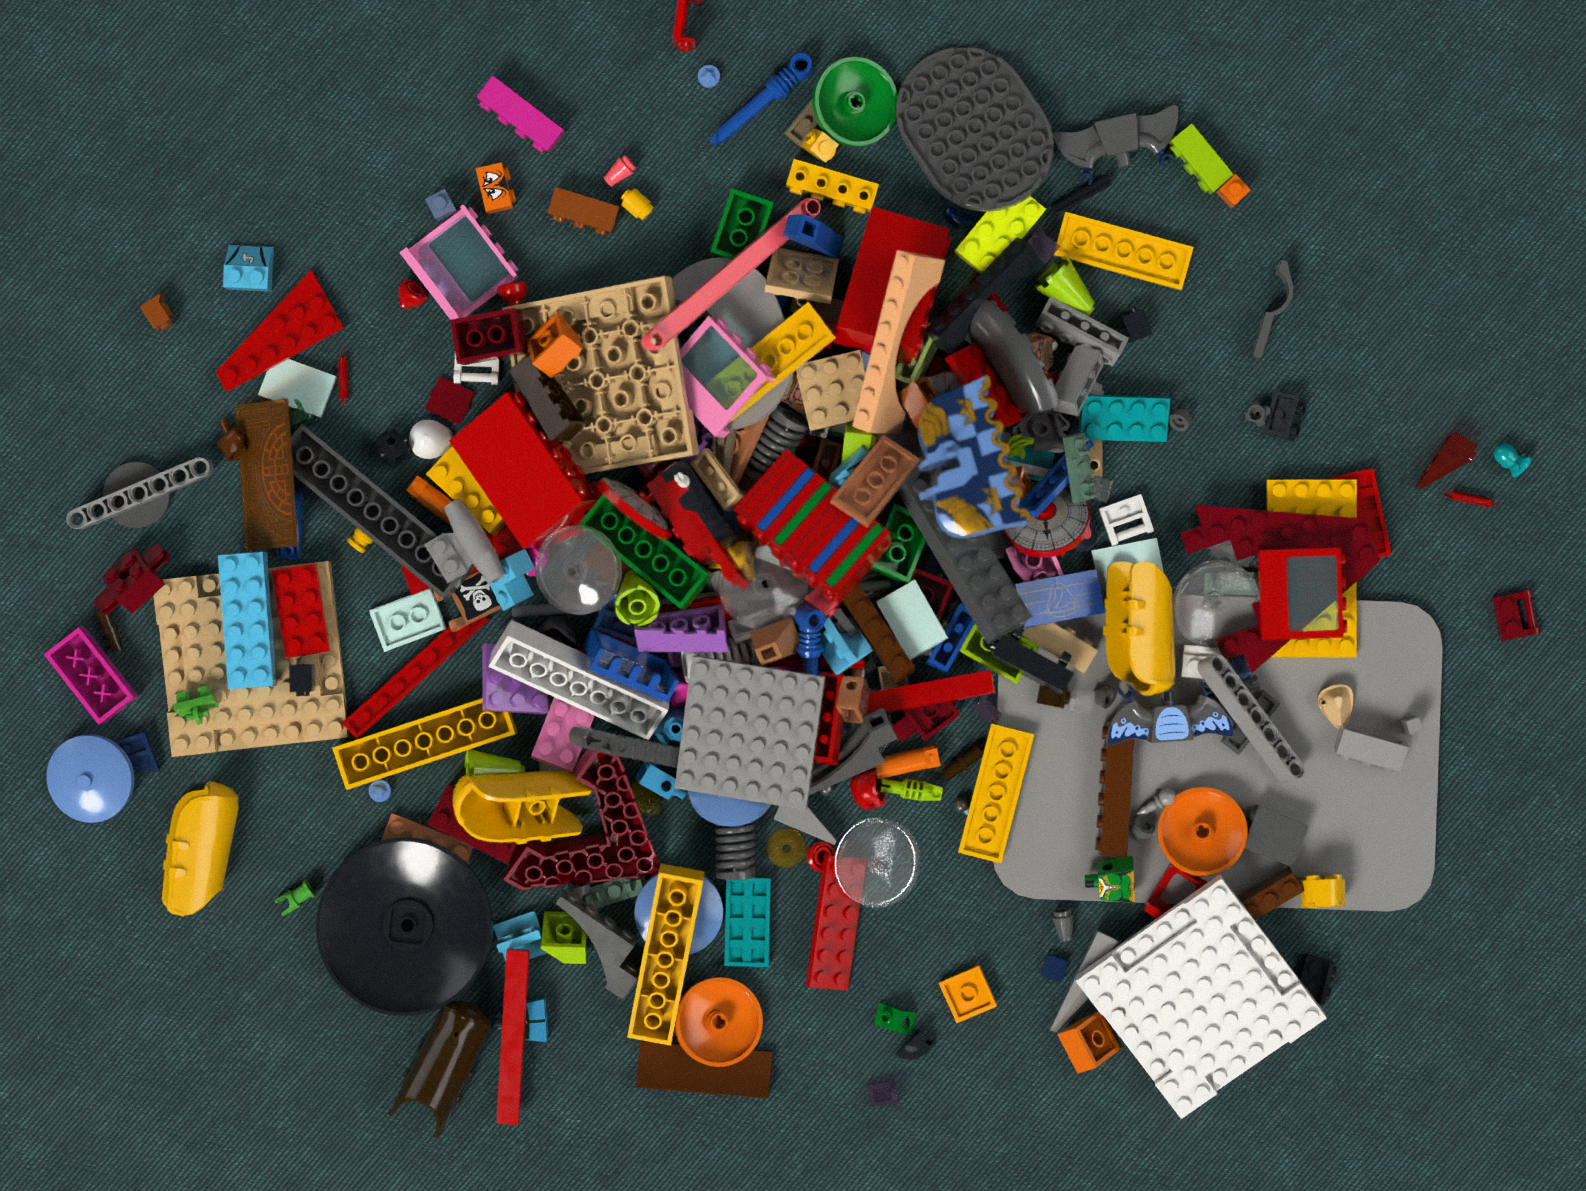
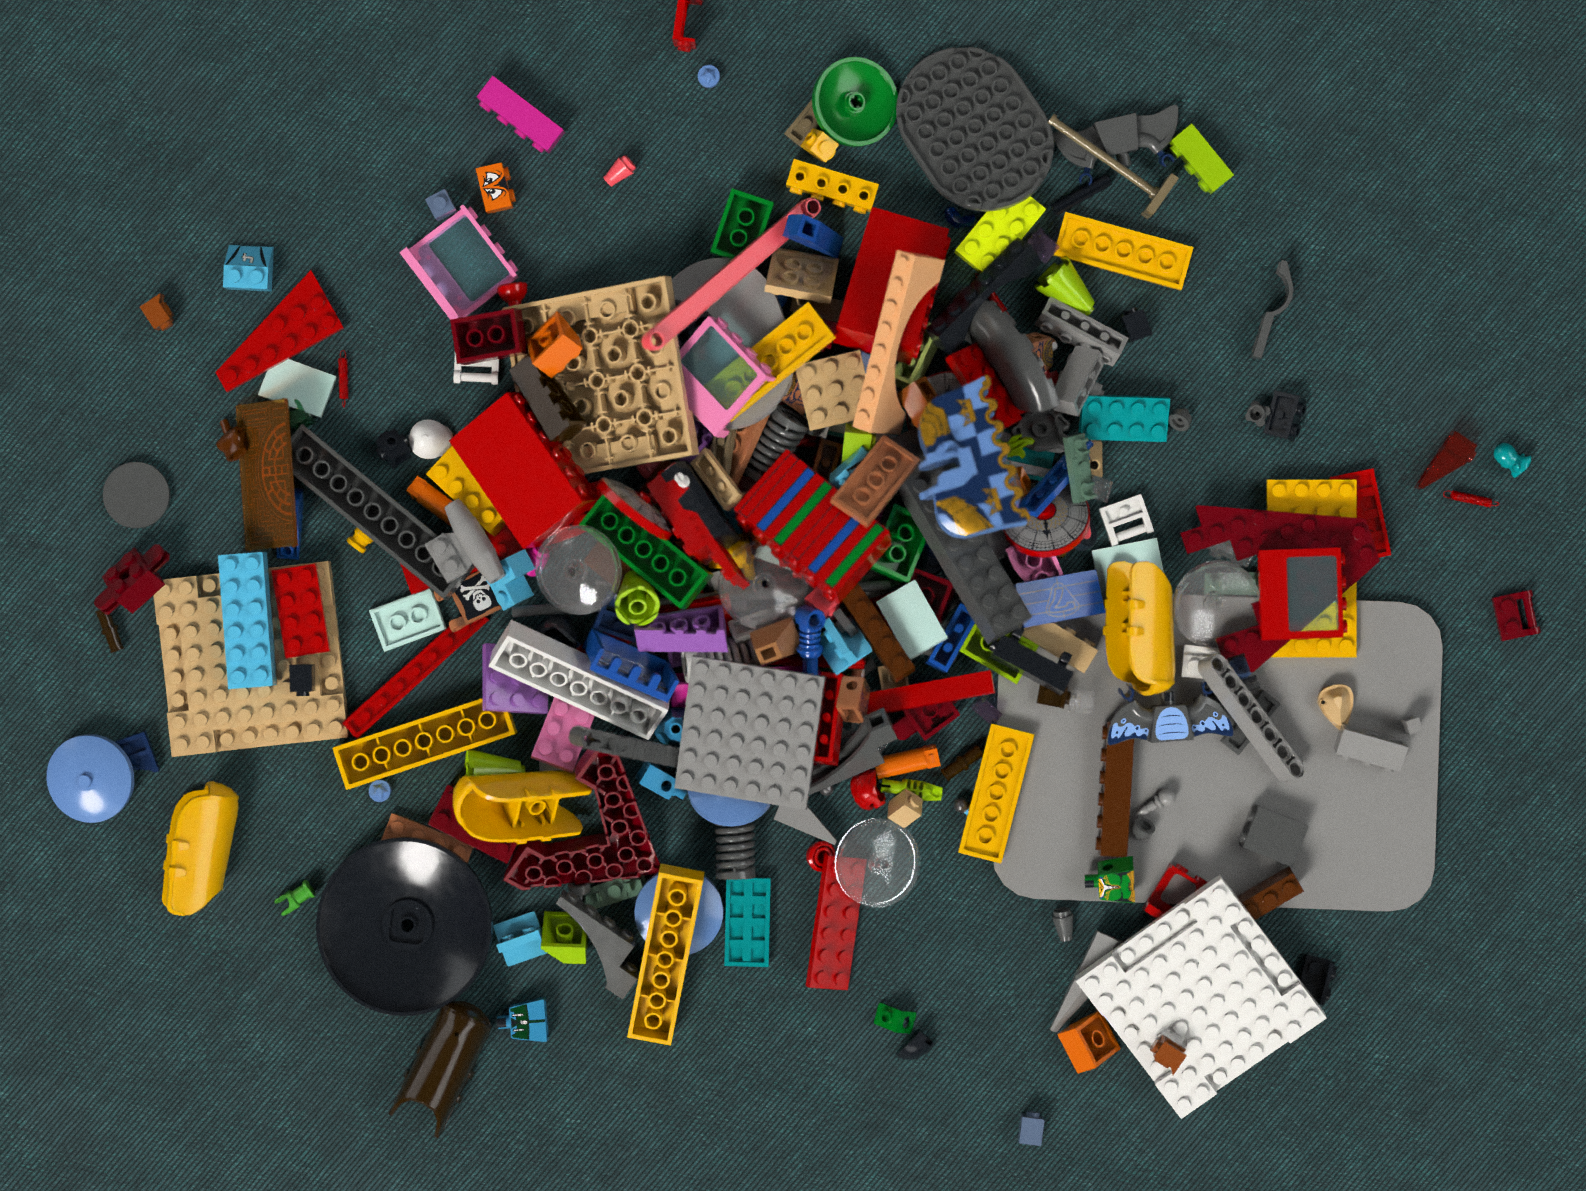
dark pink brick [44,627,139,725] -> none
light grey beam [66,457,214,529] -> none
bright green hips [173,686,219,725] -> none
red brick [398,279,428,309] -> none
dark red piece [425,376,475,425] -> none
red tile [496,948,530,1125] -> none
dark orange brick [547,187,620,236] -> none
yellow brick [620,188,654,221] -> none
clear yellow piece [631,782,661,816] -> none
reddish brown arch [636,1040,772,1098] -> none
orange dish [674,977,763,1067] -> none
blue piece [709,53,814,147] -> none
clear yellow piece [766,828,806,868] -> none
clear purple tile [867,1078,898,1107] -> none
red pin [928,357,946,376] -> none
light orange plate [939,964,998,1023] -> none
dark blue tile [1040,954,1069,982] -> none
dark grey tile [1093,685,1116,709] -> none
orange dish [1158,787,1248,877] -> none
orange brick [1216,174,1250,208] -> none
yellow brick [1300,874,1346,908] -> none
none -> tan brick [887,789,923,828]
none -> sand blue brick [1018,1111,1044,1146]
none -> dark tan tile [1048,114,1179,219]
none -> dark orange window [1150,1035,1187,1075]

